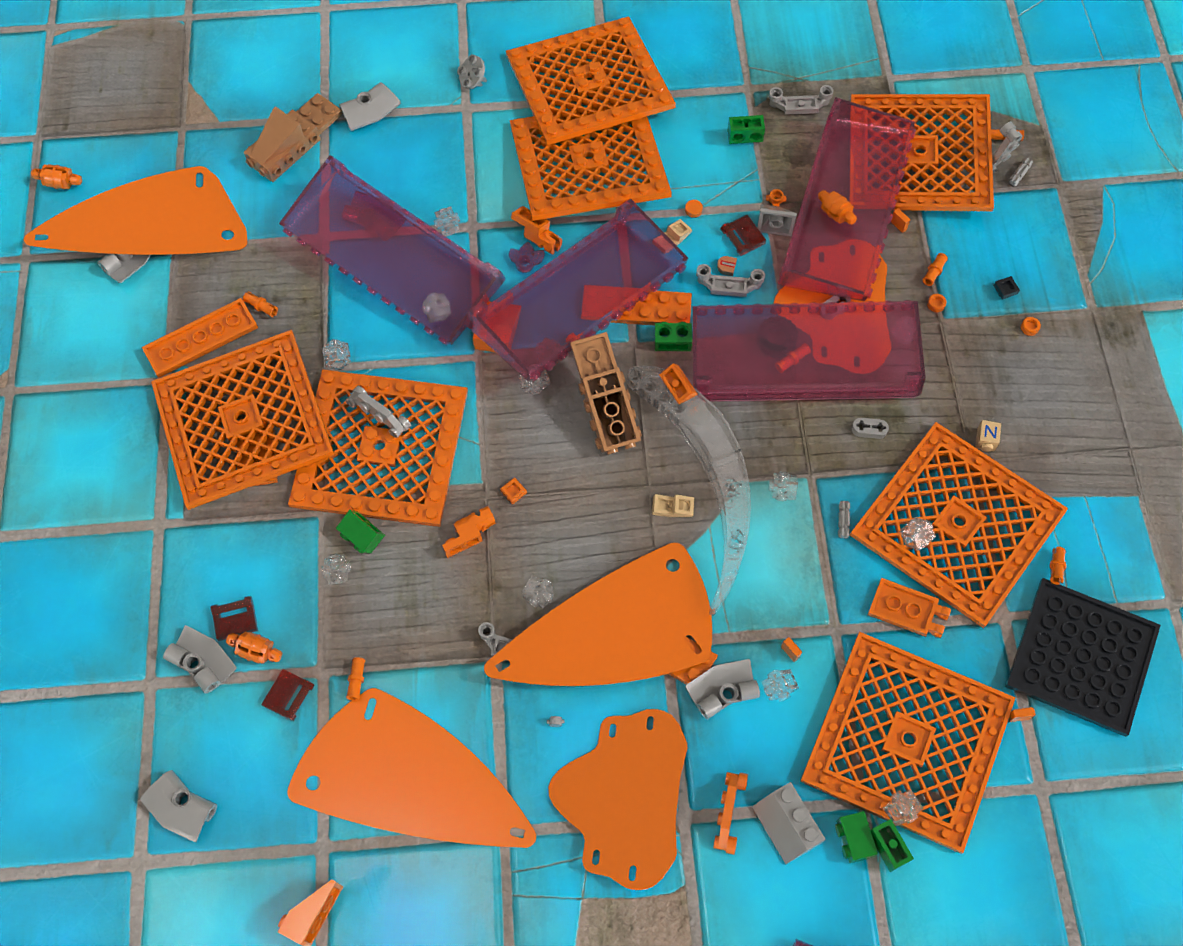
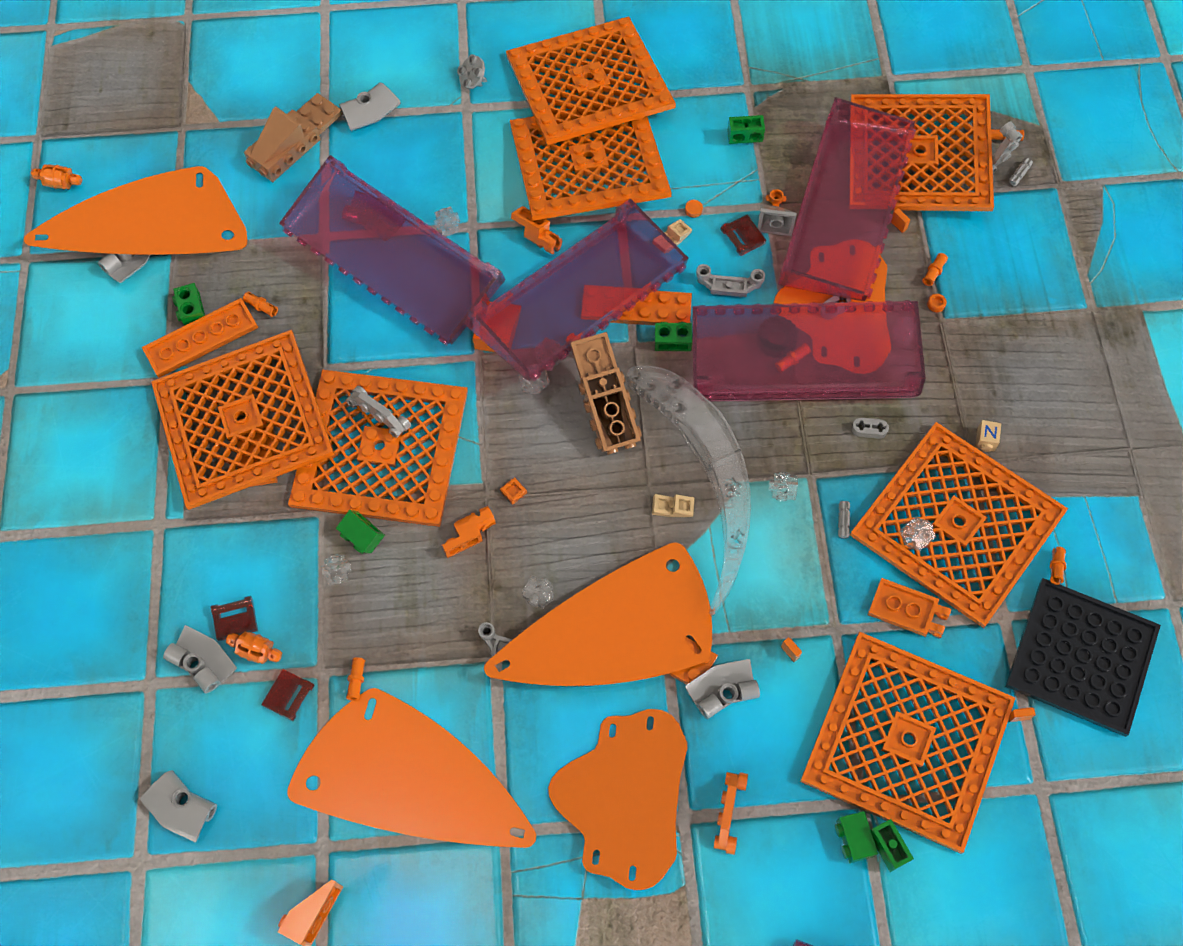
clear brick [322,339,351,371] -> none
clear brick [422,292,451,323] -> none
clear pink plate [509,242,545,273] -> none
light grey piece [547,716,565,727] -> none
orange slope [659,363,698,404] -> none
nougat tile [717,256,737,276] -> none
light grey slope [752,782,826,865] -> none
clear brick [761,669,799,702] -> none
light grey plate [769,85,834,115] -> none
orange piece [818,190,857,225] -> none
clear brick [883,790,923,826] -> none
black plate [993,276,1020,300] -> none
orange tile [1021,317,1041,336] -> none
none -> green brick [172,283,205,326]

